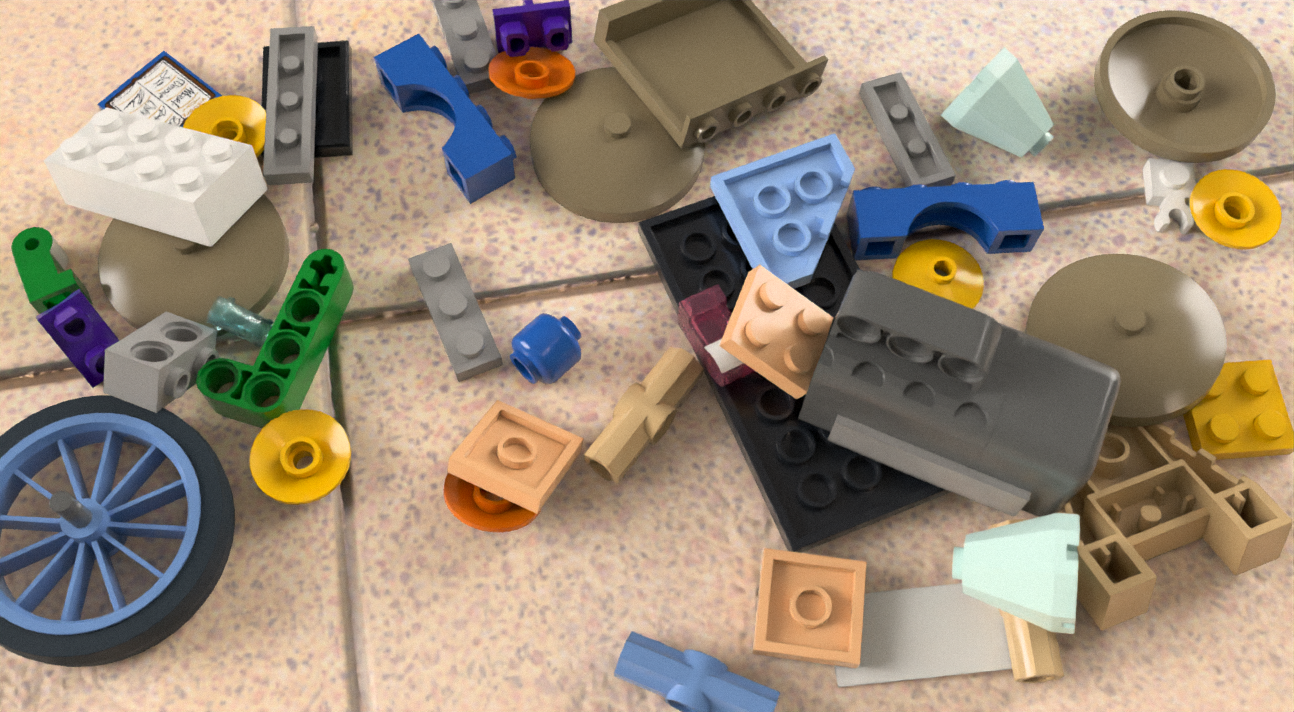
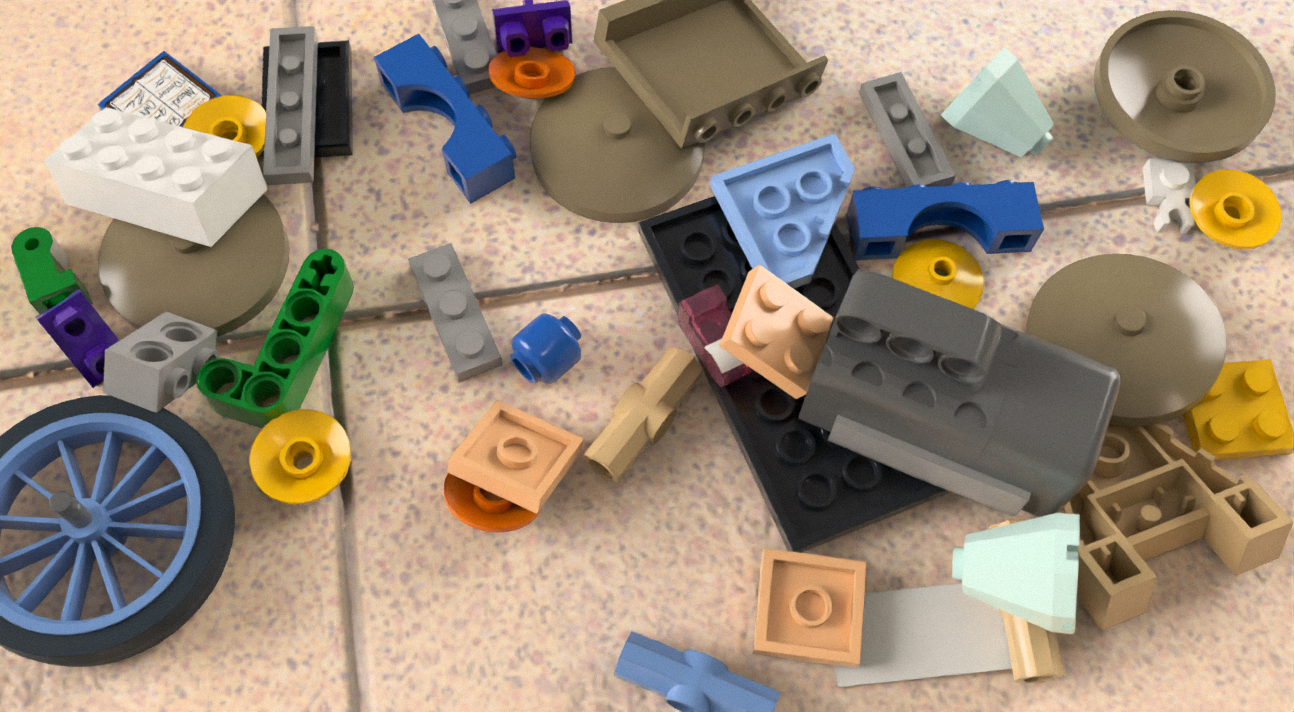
clear light blue pin [206,296,273,348] -> none

